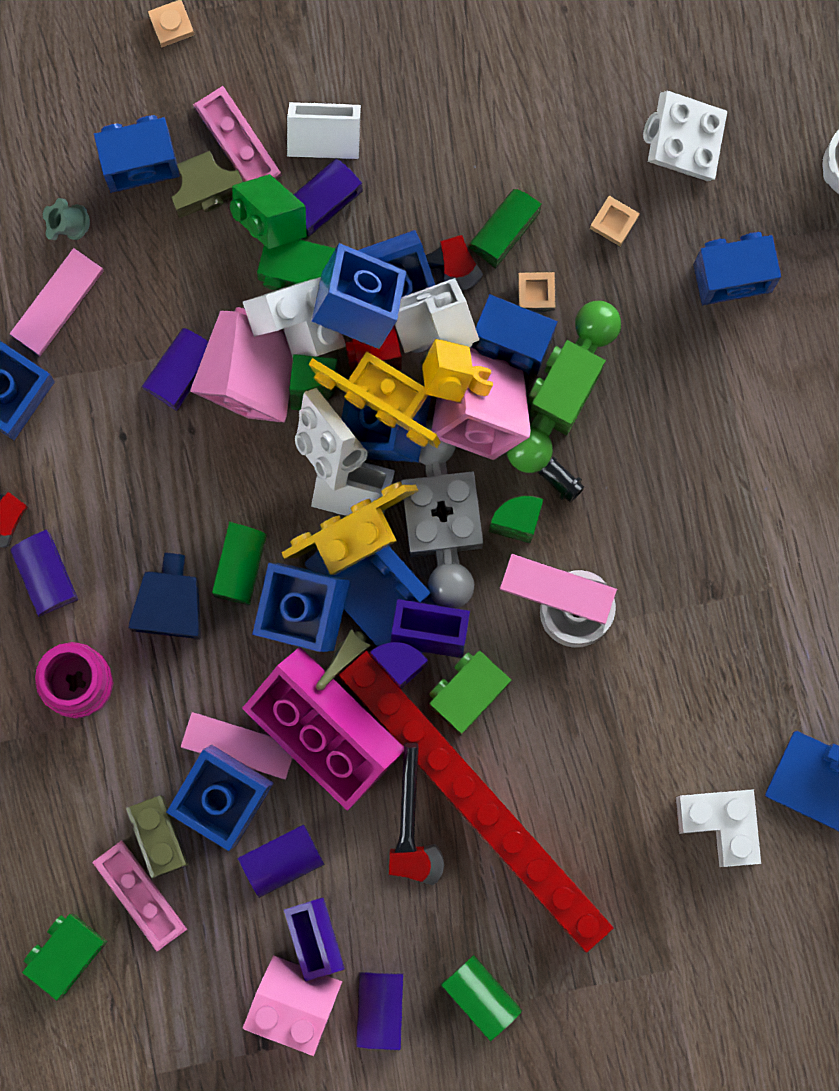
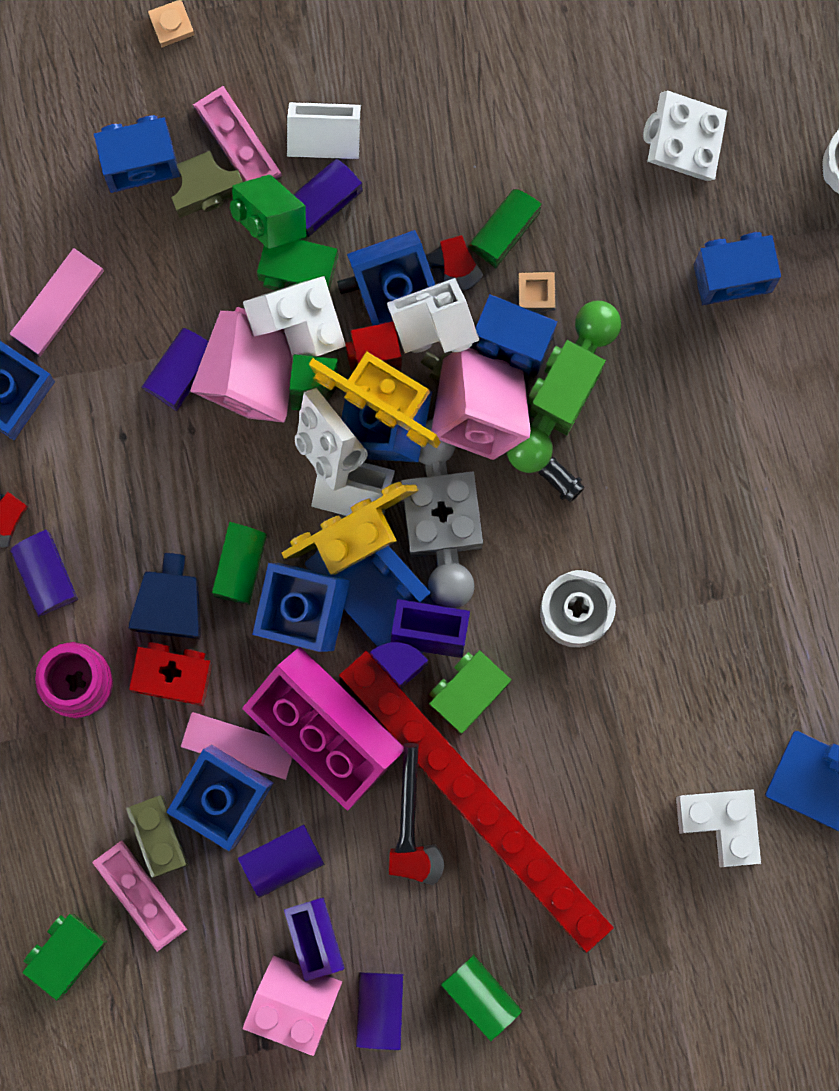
sand green brick [43,198,90,240] -> none
blue brick [312,243,406,349] -> none
olive piece [316,629,370,690] -> none
yellow brick [422,339,493,403] -> none
green brick [489,496,543,543] -> none
bright pink tile [500,554,617,625] -> none
light nougat plate [590,196,640,247] -> none
none -> red brick [129,642,212,706]

